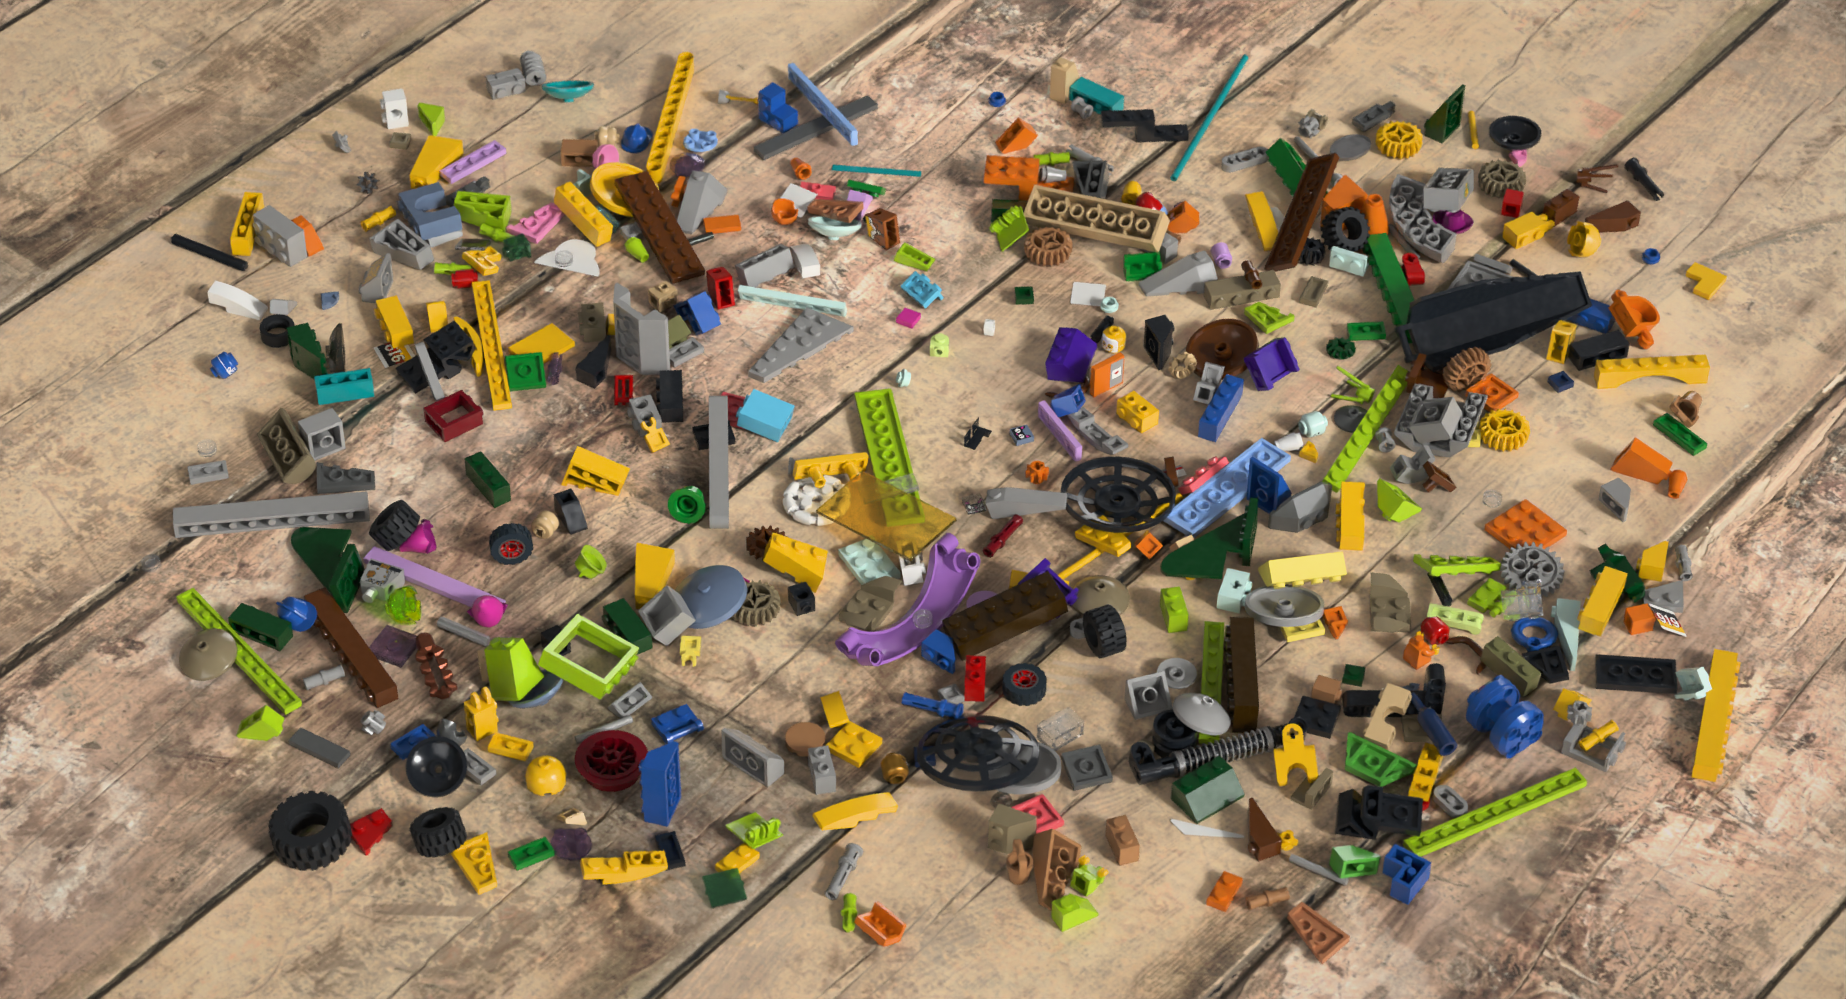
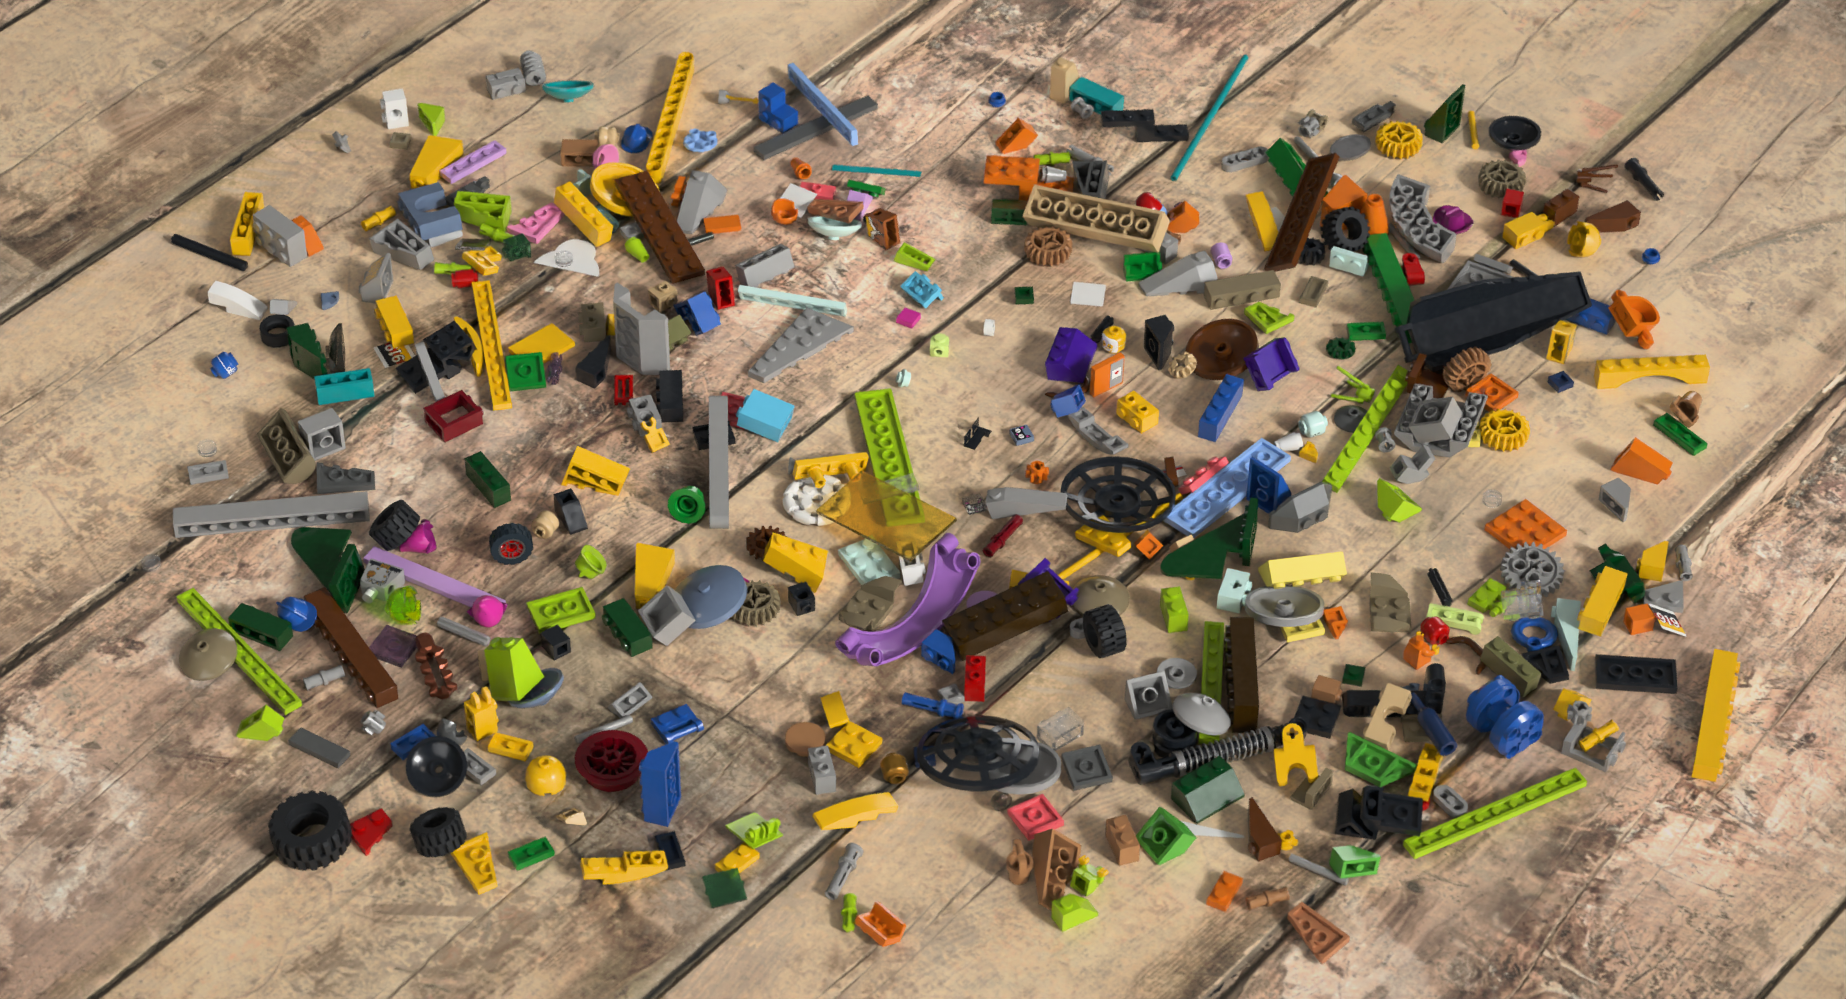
black gear [357,172,380,194] -> none
yellow slope [426,301,448,333] -> none
lime window [538,614,639,700] -> none
clear purple dish [550,828,592,860] -> none
light grey plate [669,337,704,368] -> none
dish [670,153,705,178] -> none
light yellow plate [680,636,701,666] -> none
light grey slope [721,728,784,787] -> none
white slope [790,243,820,278] -> none
clear tile [913,609,933,628] -> none
dark tan slope [988,803,1037,854] -> none
lime hinge [989,206,1029,252] -> none
black wheel [1002,663,1047,706] -> none
lavender tile [1038,400,1082,462] -> none
light aqua plate [1100,297,1119,313] -> none
yellow brick [1121,181,1141,206] -> none
light grey brick [1193,362,1225,405] -> none
reddish brown pin [1241,260,1263,290] -> none
yellow wedge [1335,482,1365,551] -> none
blue brick [1382,844,1432,905] -> none
lime wing [1413,554,1501,576] -> none
reddish brown tile [1422,461,1457,493] -> none
light grey brick [1423,168,1474,213] -> none
black brick [1568,330,1630,371] -> none
orange cone [1668,470,1688,499] -> none
light aqua bracket [1674,667,1712,701] -> none
yellow tile [1686,262,1727,300] -> none
none -> lime plate [526,587,596,634]
none -> bright green slope [1136,807,1197,865]

